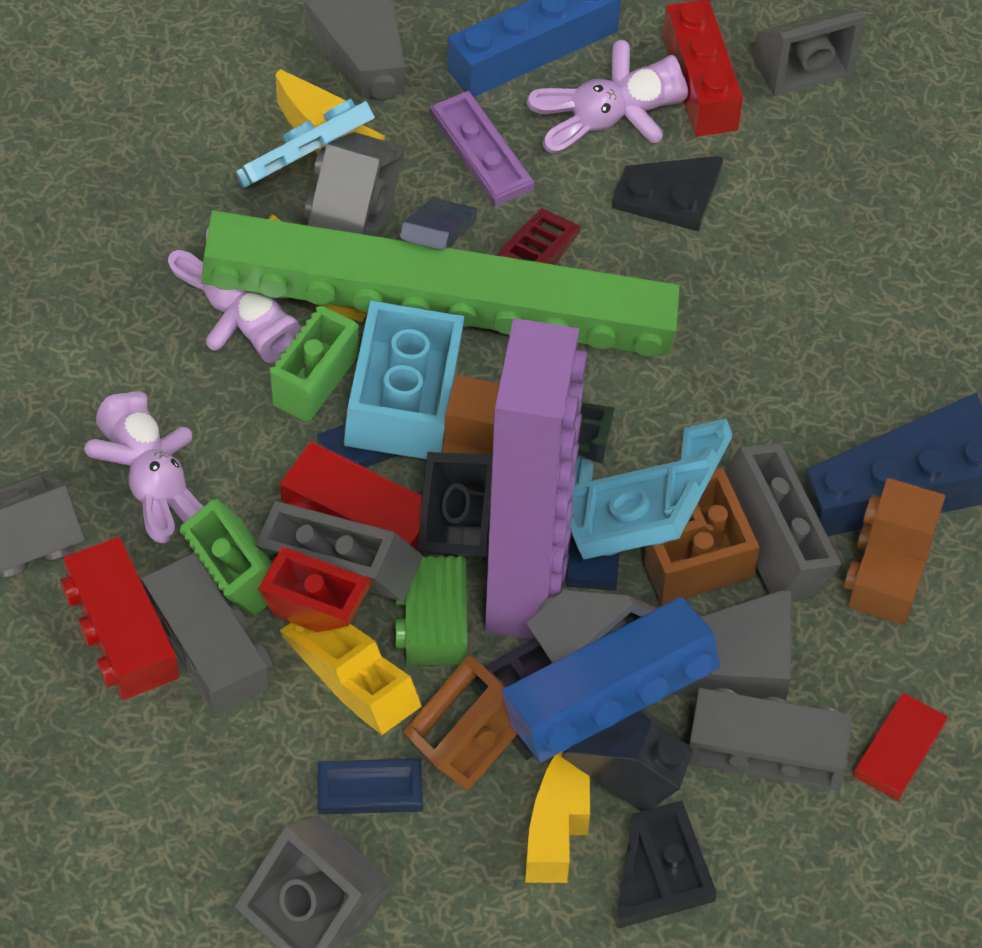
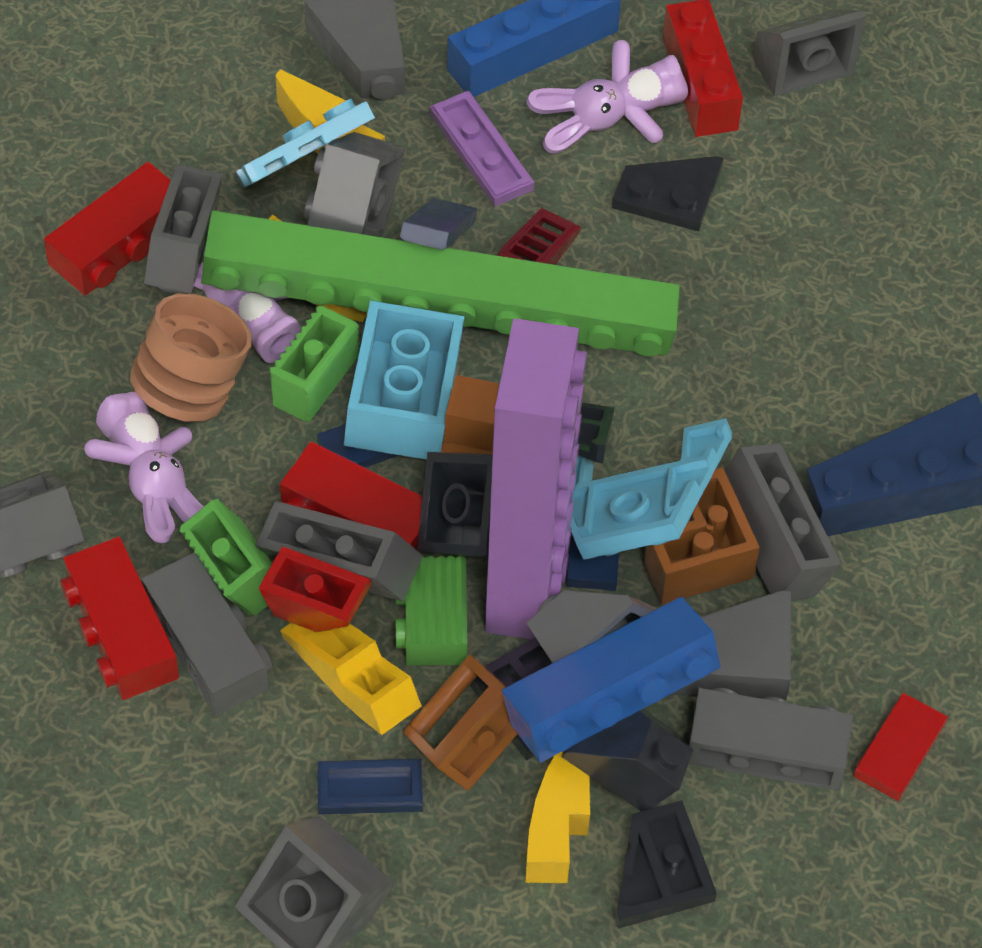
dark orange brick [844,478,946,625] -> none
none -> red brick [43,161,171,296]
none -> nougat wheel [130,293,251,422]
none -> dark grey brick [144,164,223,294]

